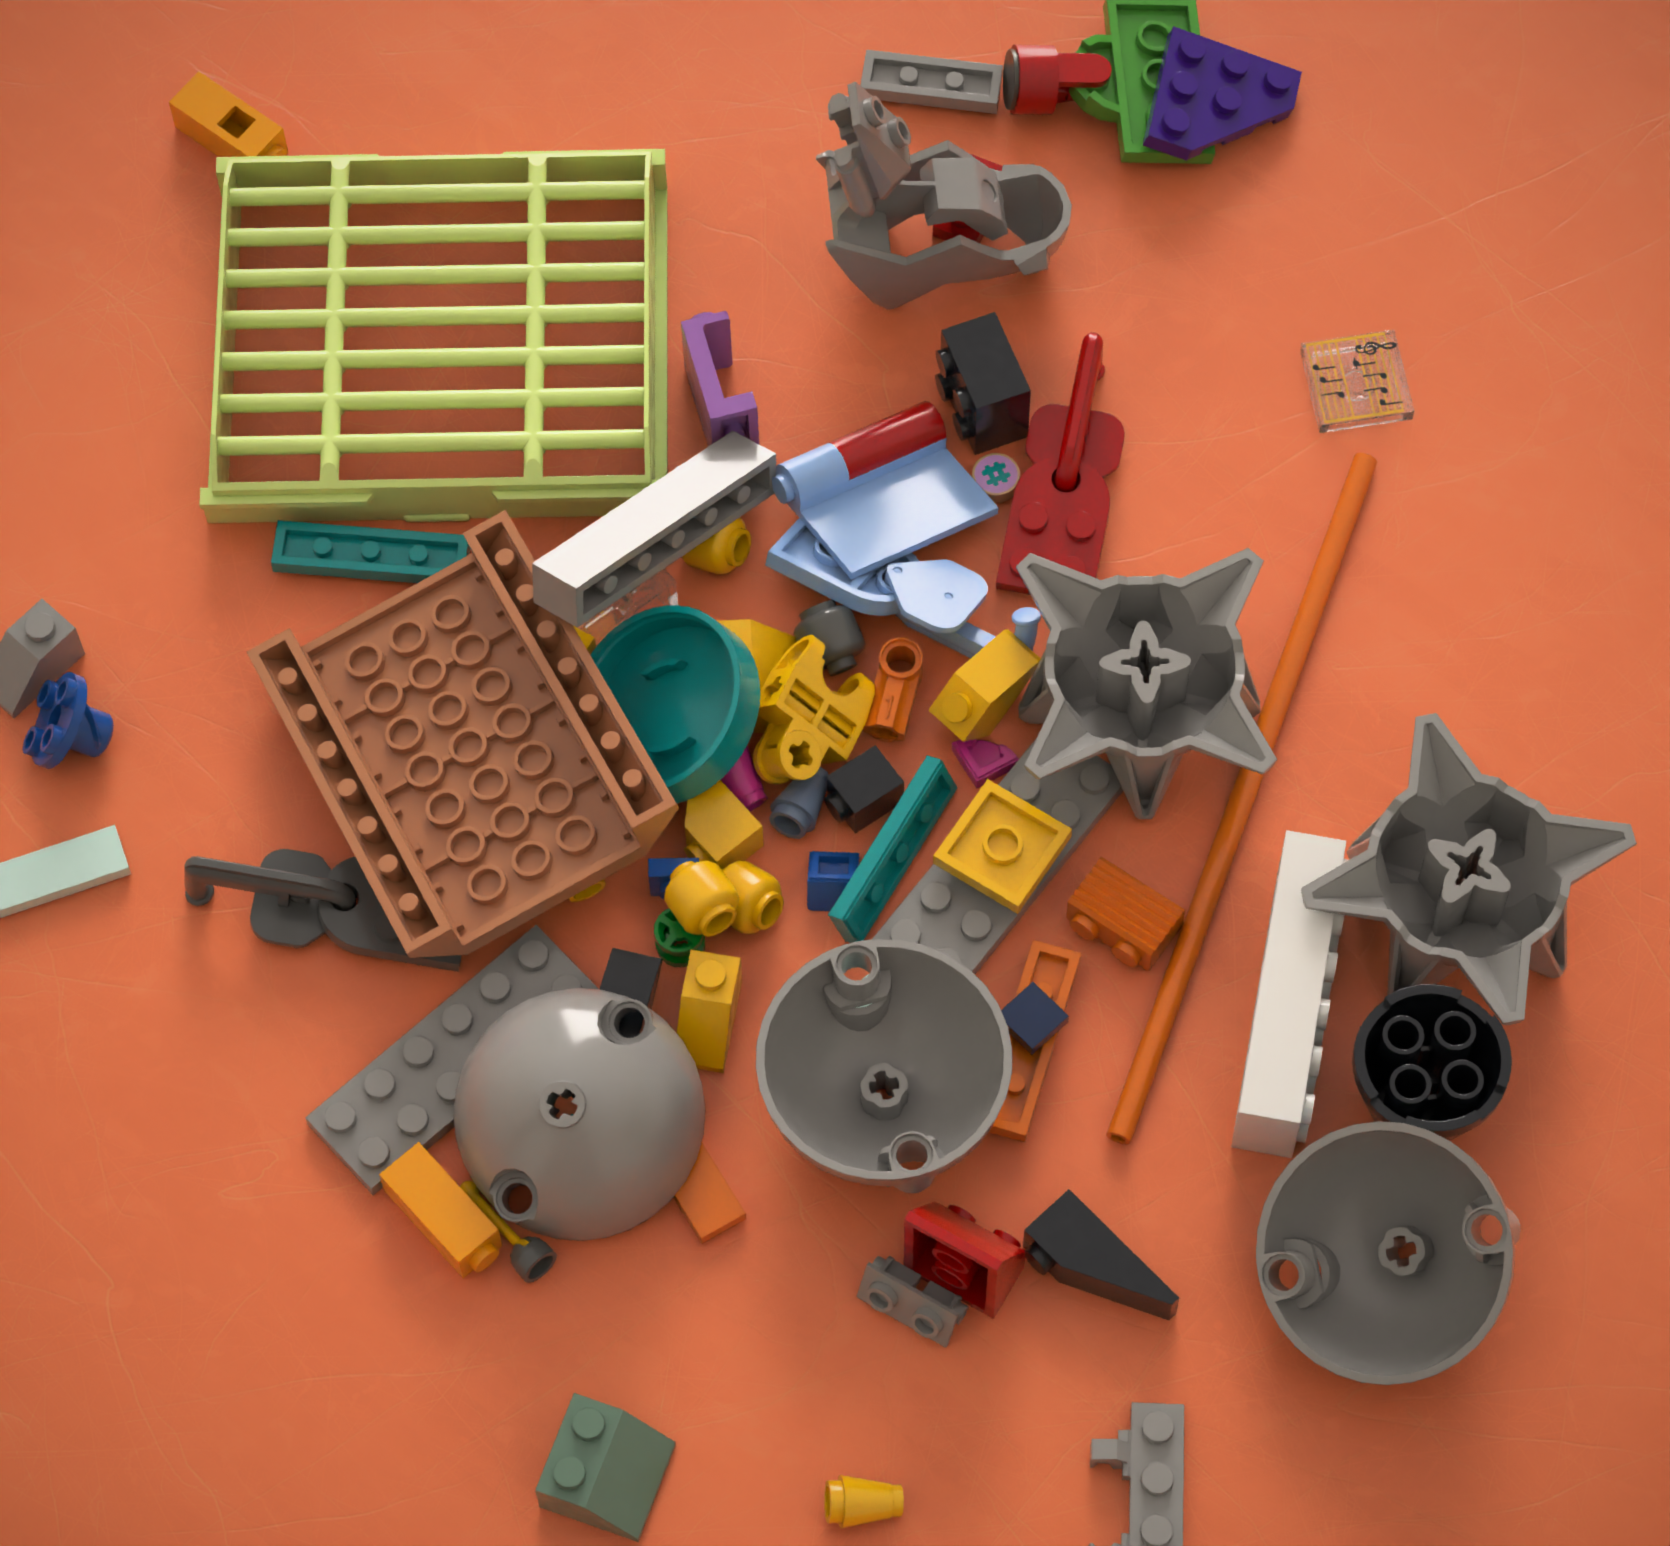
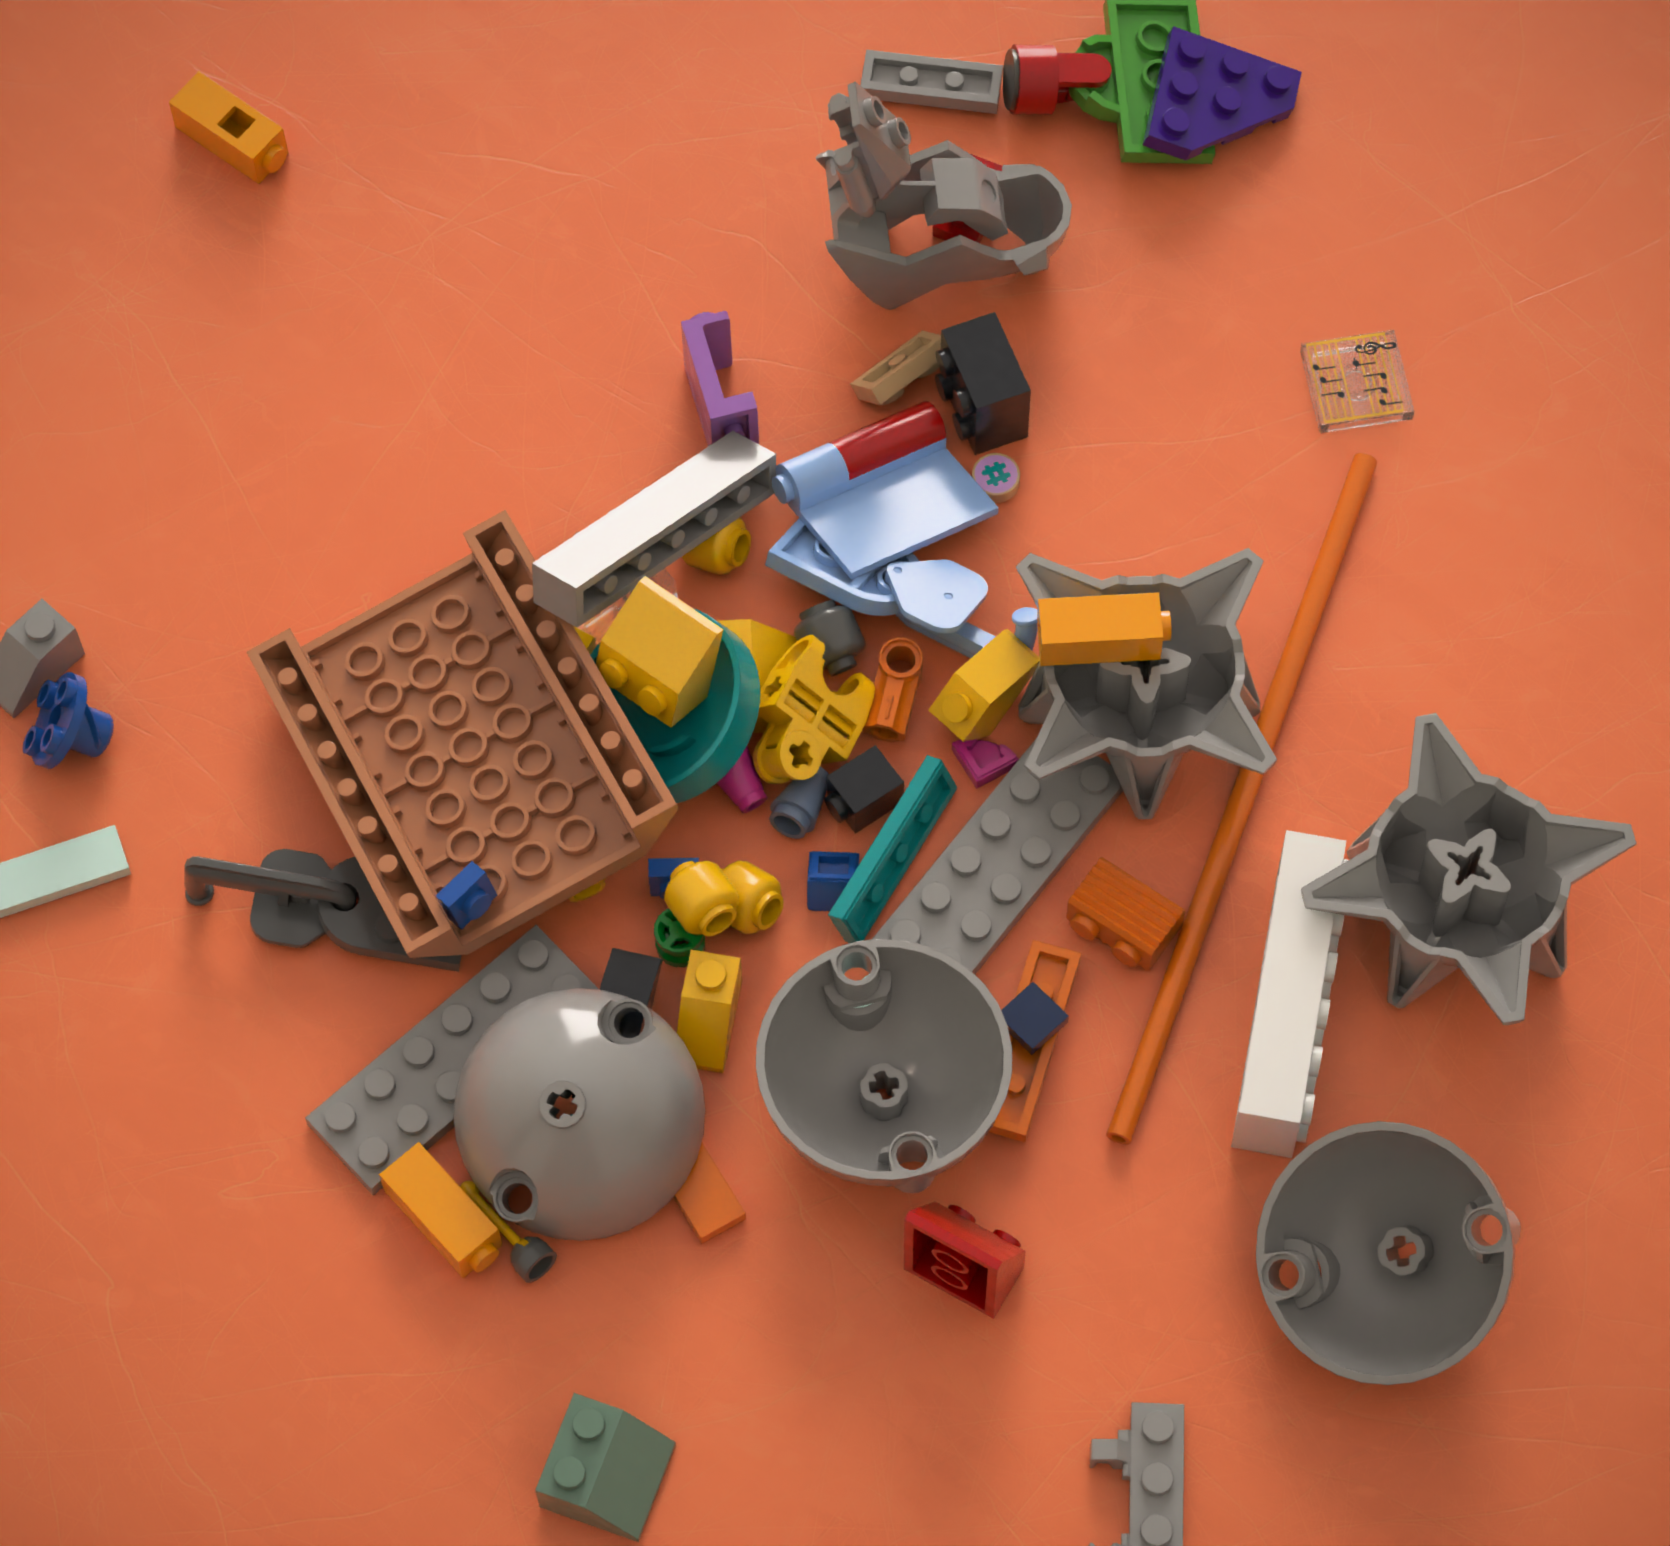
yellowish green bar [199,149,668,523] -> none
teal plate [271,520,470,583] -> none
yellow slope [684,780,764,868] -> none
yellow cone [824,1475,904,1529] -> none
light grey hinge [856,1256,969,1348] -> none
yellow plate [933,779,1072,914] -> none
red plate [996,332,1125,595] -> none
black slope [1023,1189,1179,1320] -> none
black cone [1352,984,1512,1141] -> none
none -> blue plate [436,861,497,930]
none -> yellow slope [596,576,724,728]
none -> tan plate [850,330,941,405]
none -> light orange brick [1037,592,1172,666]

